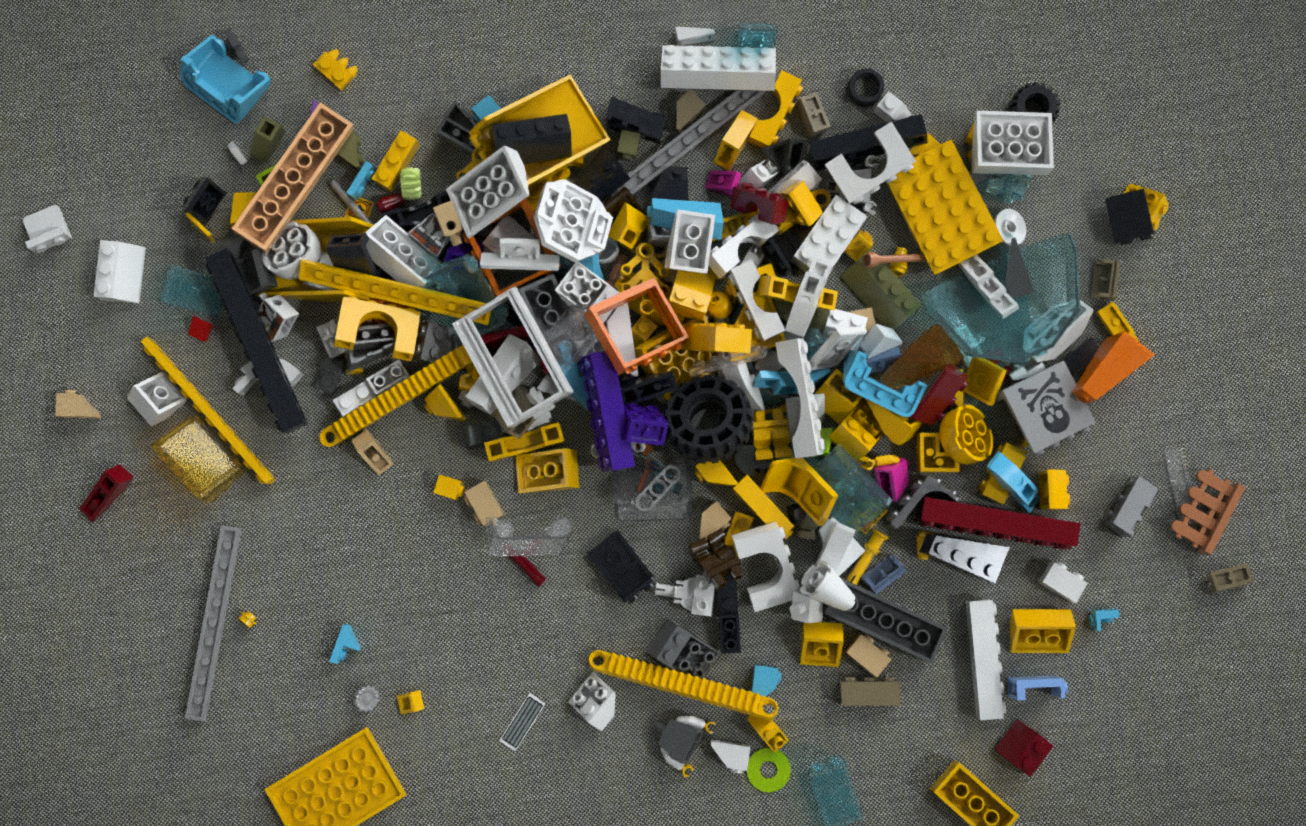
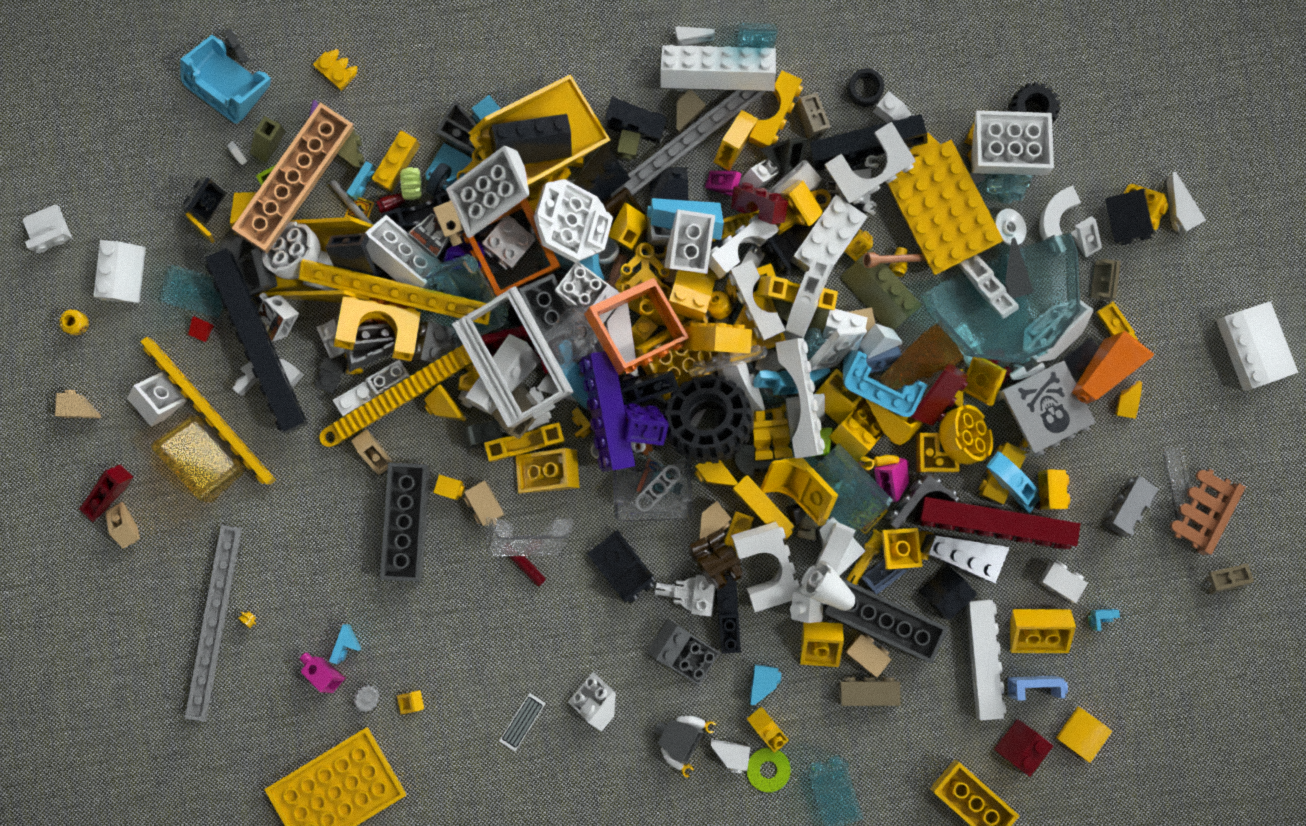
white bracket [480,238,560,271] -> none
yellow gear [589,650,778,720] -> none
none -> yellow head [59,309,89,336]
none -> tan slope [106,502,140,548]
none -> dark pink torso [299,652,346,693]
none -> dark grey brick [380,462,430,582]
none -> medium azure plate [425,143,472,197]
none -> yellow bracket [572,407,592,438]
none -> yellow slope [881,528,923,570]
none -> black slope [919,565,978,620]
none -> white arch [1039,186,1081,256]
none -> yellow slope [1056,706,1112,763]
none -> white slope [1071,216,1102,257]
none -> yellow slope [1115,381,1142,419]
none -> white slope [1166,172,1206,235]
none -> white slope [1216,301,1298,391]

